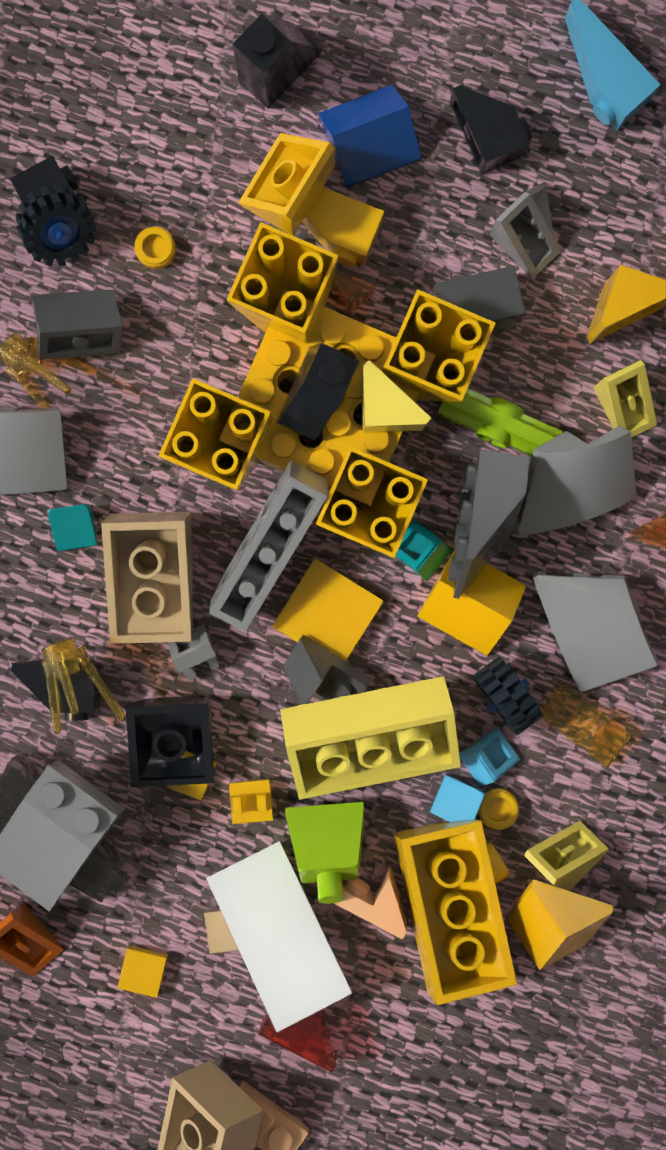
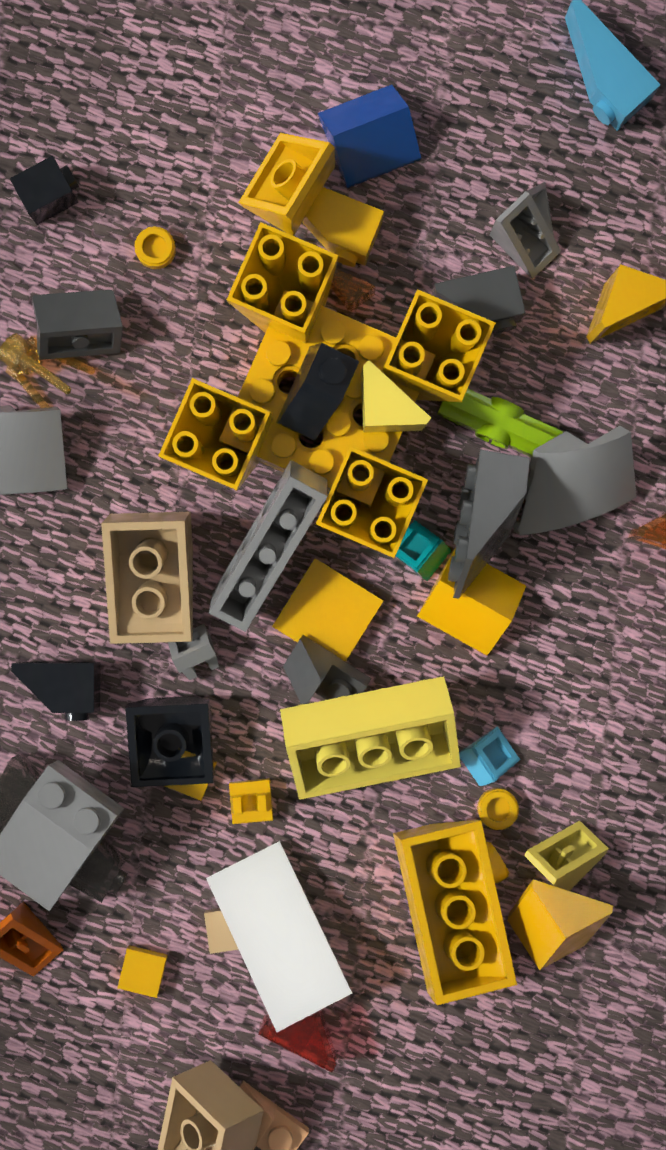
black wheel [16,184,96,266] -> none
clear yellow plant [41,638,126,734] -> none
teal slope [47,504,98,551] -> none
black slope [232,14,322,109] -> none
lime torso [285,802,364,904] -> none
light nougat slope [334,866,407,940] -> none
medium azure slope [430,774,485,822] -> none
black slope [449,85,532,175] -> none
black wheel [473,656,544,736] -> none
light grey slope [533,571,657,693] -> none
clear yellow slope [541,683,632,768] -> none
light yellow slope [593,360,657,437] -> none

